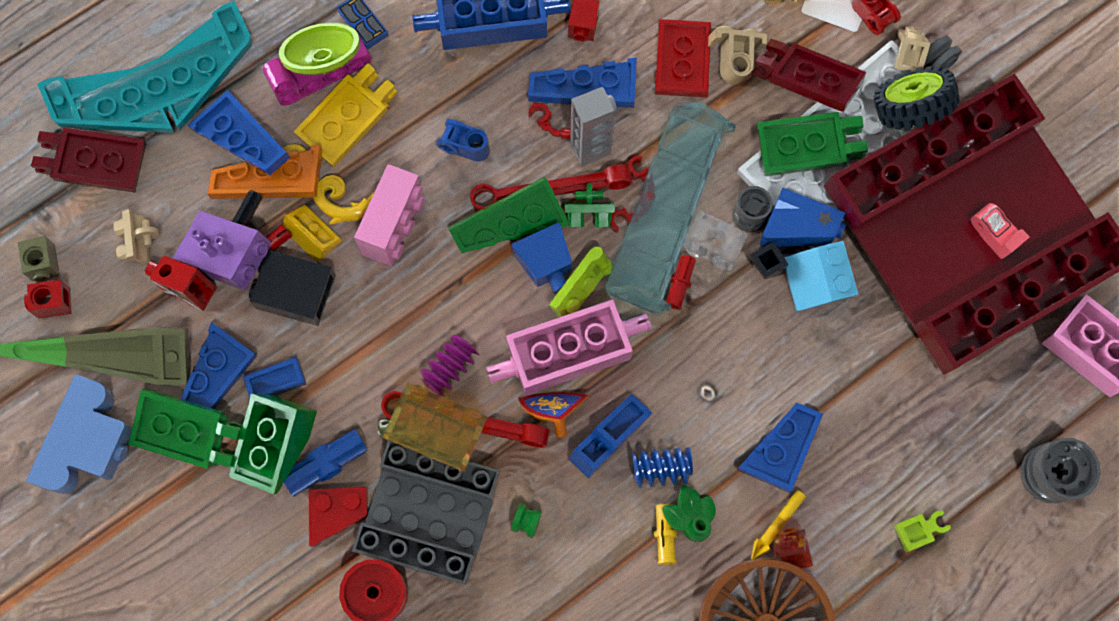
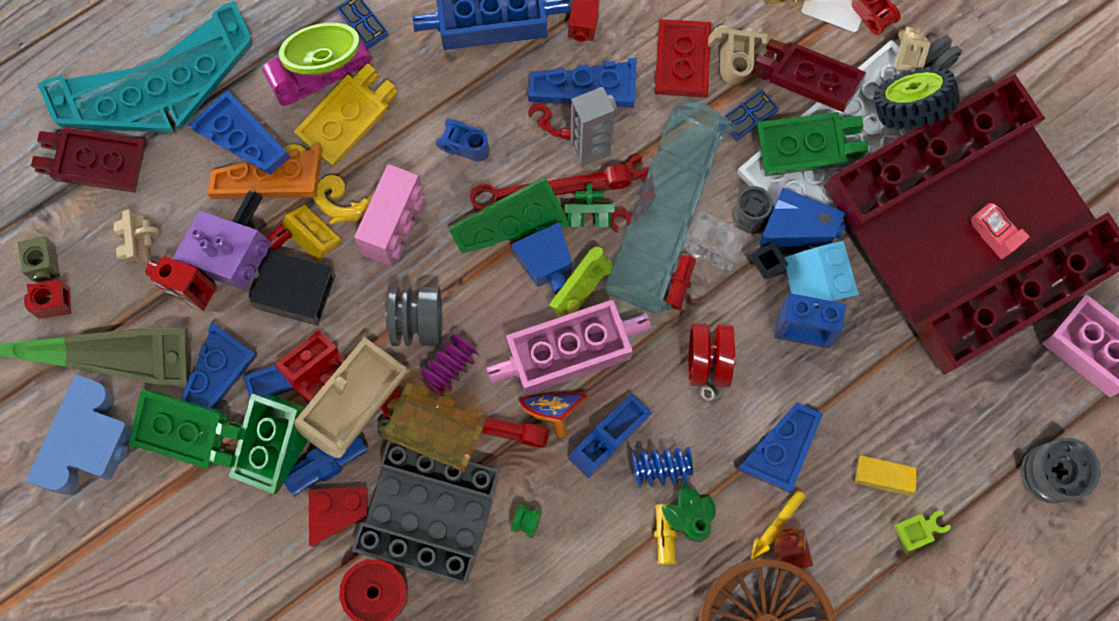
none -> red slope [275,330,345,404]
none -> tan container [294,337,410,458]
none -> dark grey wheel [386,286,442,346]
none -> red wheel [688,323,735,387]
none -> tile [720,89,779,141]
none -> blue window [774,293,846,349]
none -> yellow slope [854,455,916,496]

